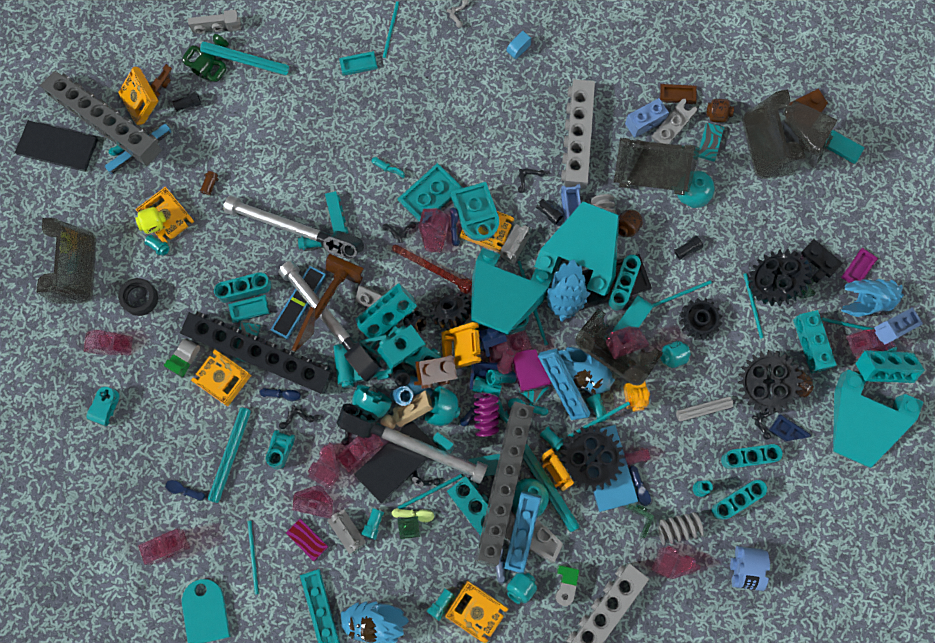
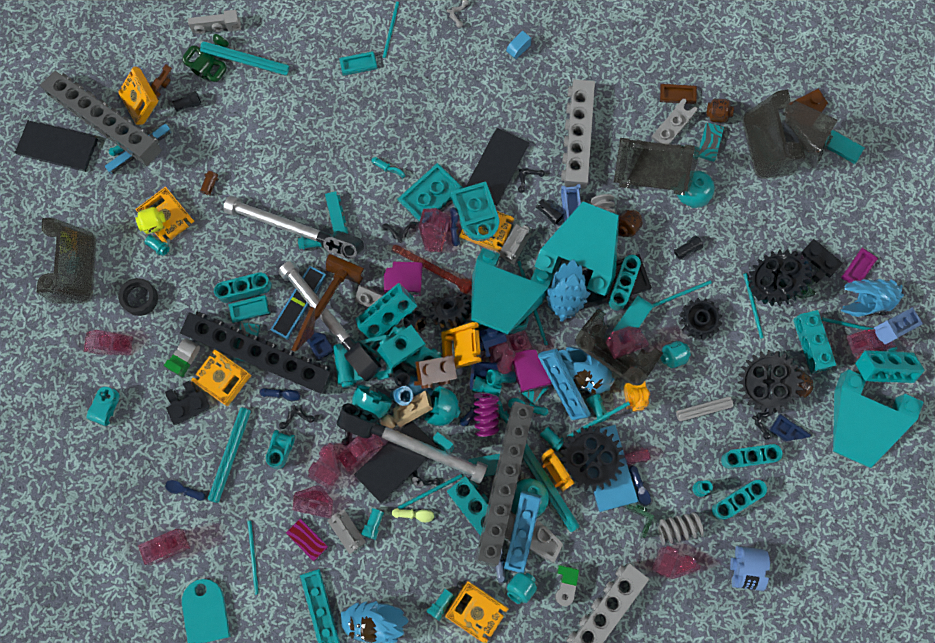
clear green plate [398,516,420,539] -> none
medium blue brick [625,98,669,138] -> none
none -> black plate [165,380,211,426]
none -> dark blue tile [307,332,334,361]
none -> magenta piece [384,261,423,296]
none -> black tile [466,128,529,206]

